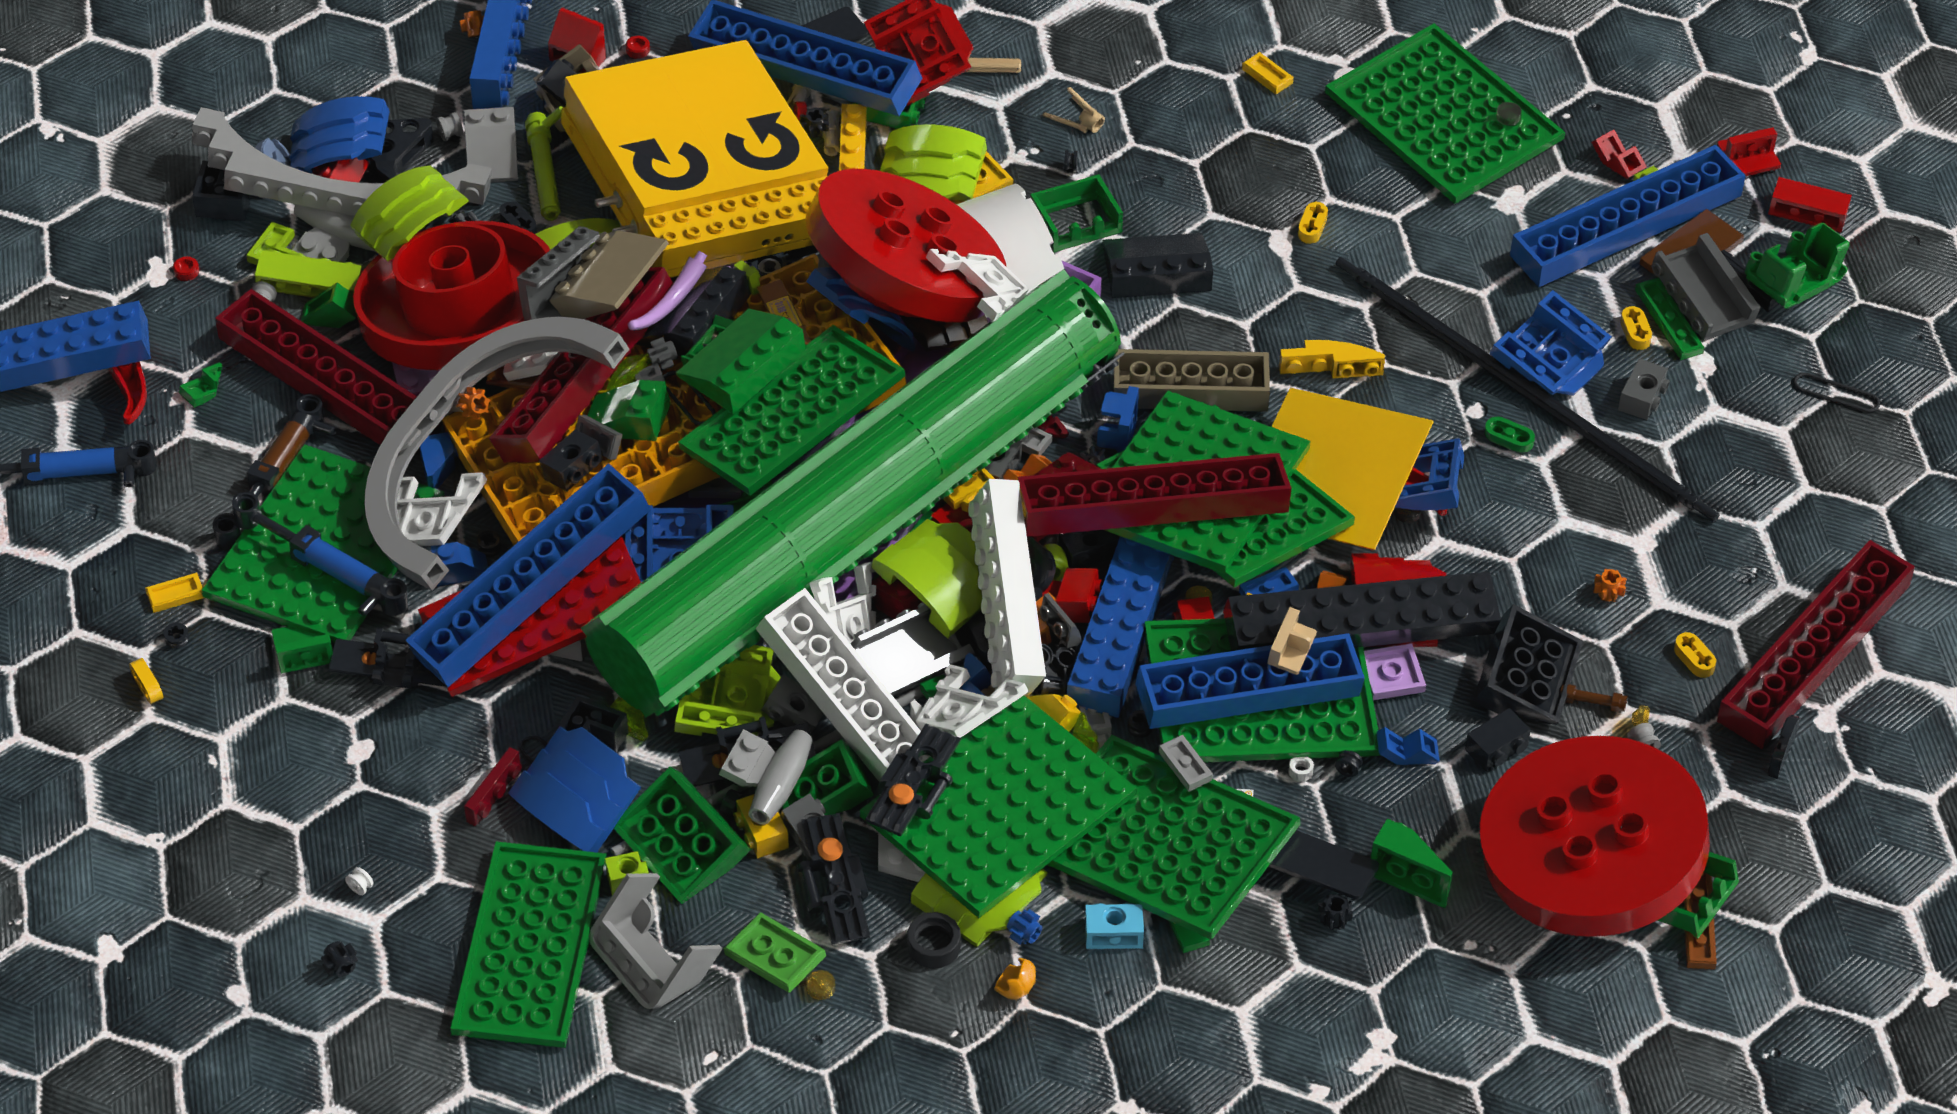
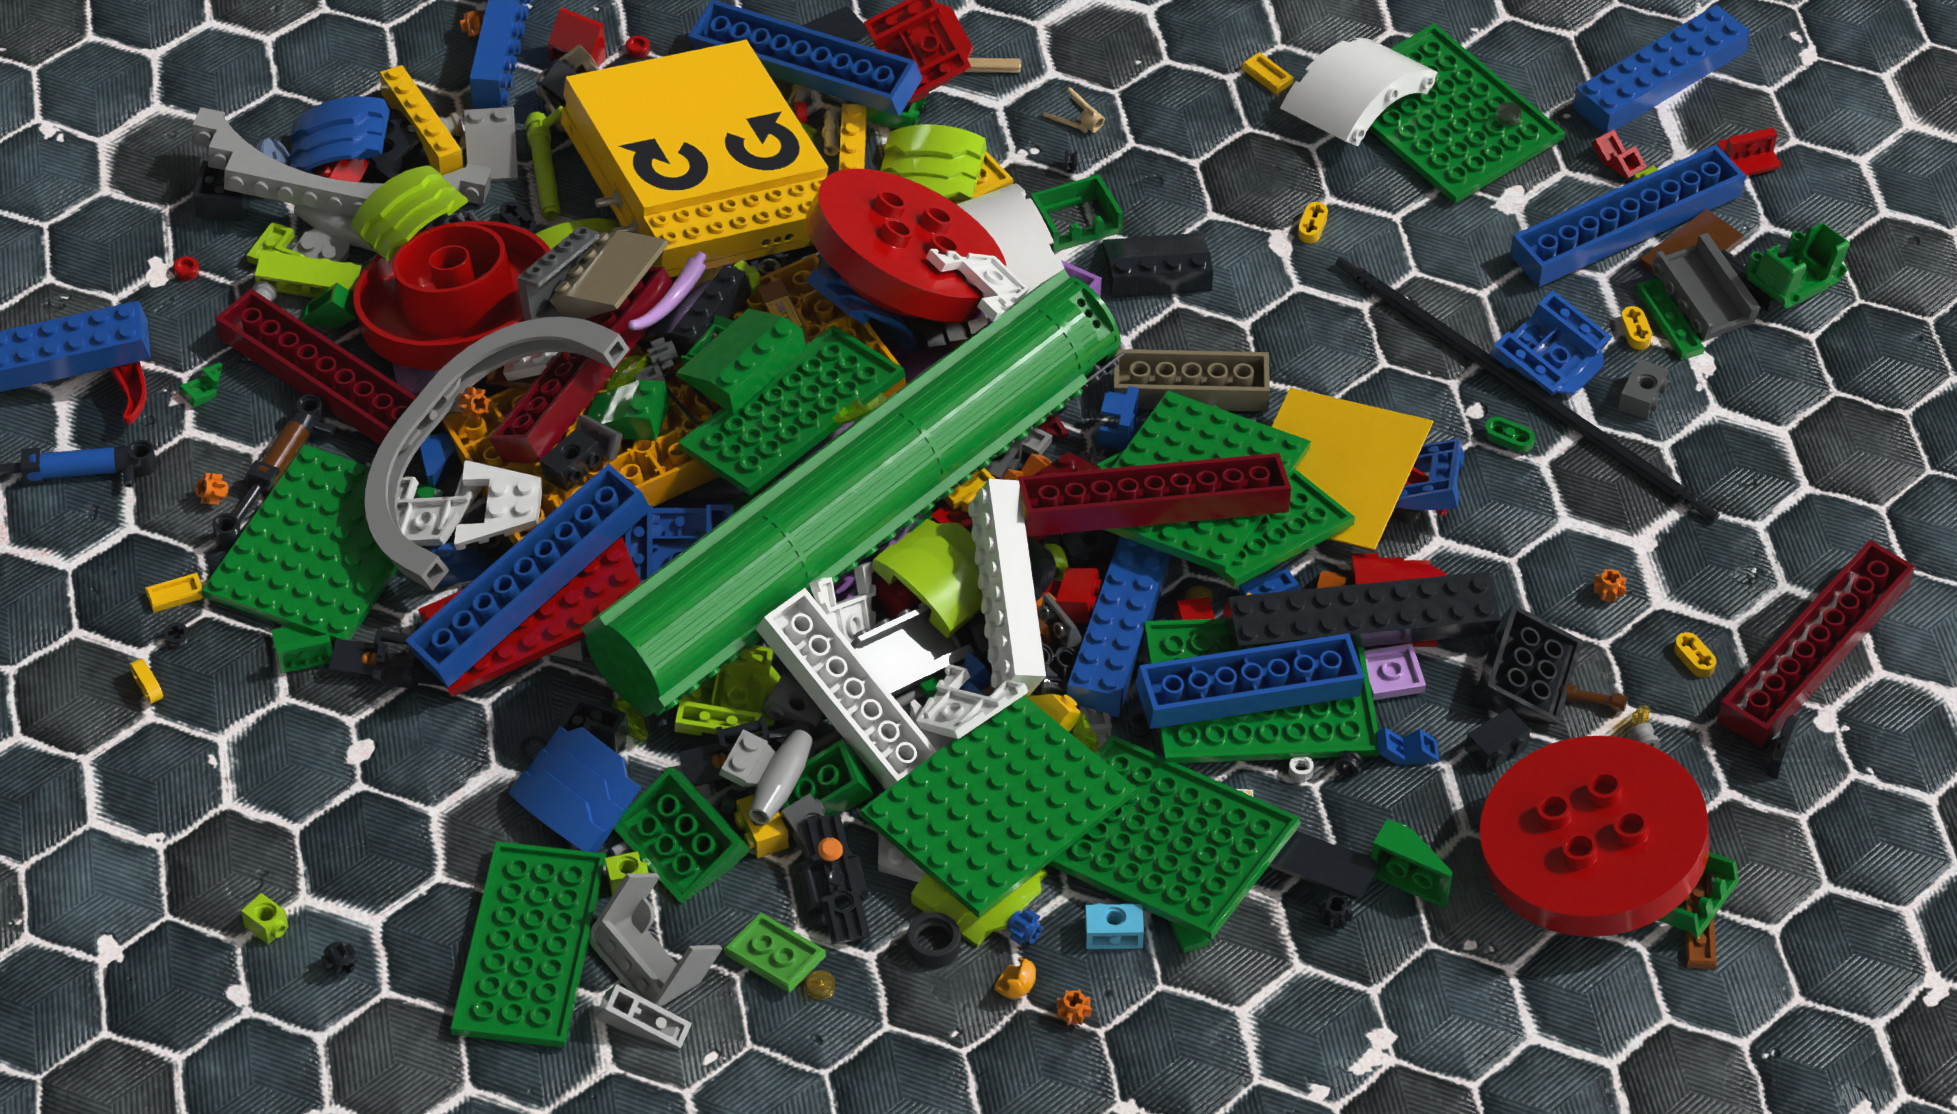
black piece [232,492,408,616] -> none
white bush [345,867,374,895] -> none
dark red plate [464,747,522,826] -> none
black gear [799,108,829,138] -> none
black piece [865,724,961,837] -> none
light grey plate [1159,735,1213,792] -> none
tan panel [1267,607,1317,675] -> none
yellow slope [1279,340,1385,378] -> none
red brick [1769,177,1852,233] -> none
black piece [1793,373,1880,413] -> none
none -> orange gear [195,473,228,505]
none -> lime brick [241,893,289,945]
none -> yellow arch [380,65,463,175]
none -> white wing [454,461,543,550]
none -> light grey slope [595,984,692,1049]
none -> clear neon green slope [832,392,888,424]
none -> orange gear [1056,990,1091,1026]
none -> white panel [1280,38,1438,146]
none -> blue brick [1573,4,1750,134]

